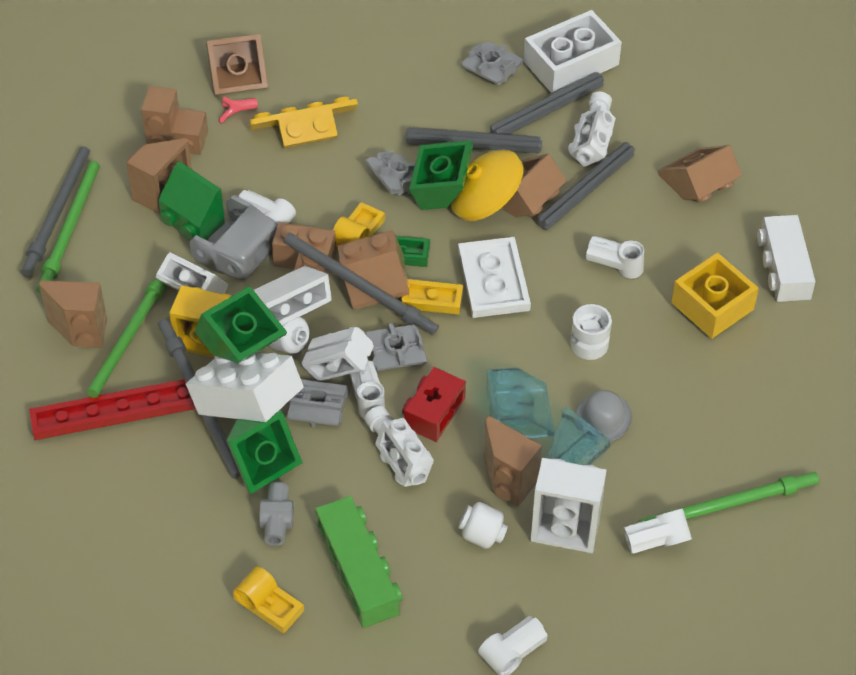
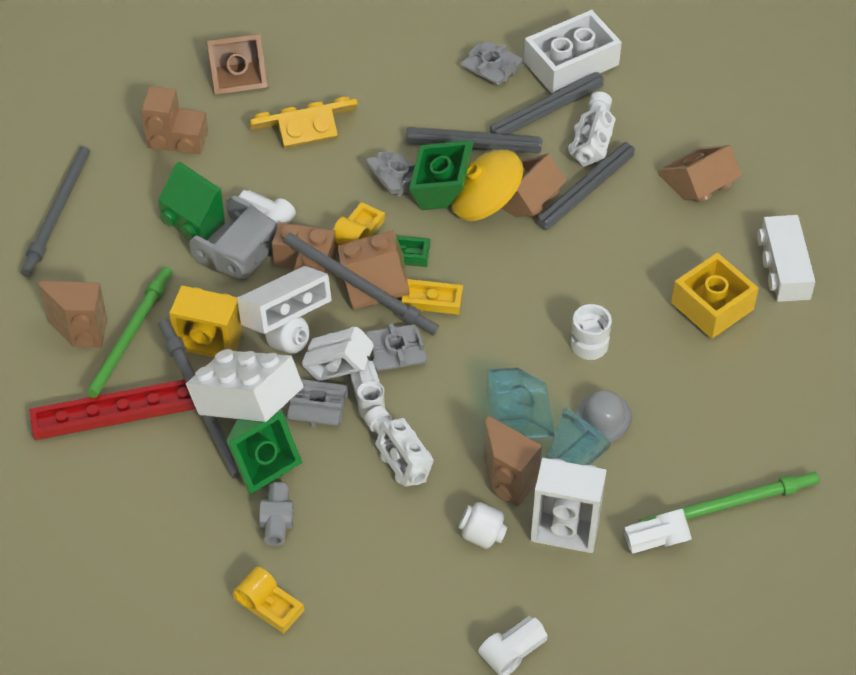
bright green bar [36,161,100,294] -> none
medium nougat slope [126,138,192,214] -> none
white brick [156,252,228,294] -> none
green slope [194,286,287,364] -> none
coral bar [218,96,258,123] -> none
bright green brick [315,496,403,628] -> none
red brick [402,367,466,443] -> none
white plate [458,237,531,318] -> none
white piece [586,236,644,279] -> none

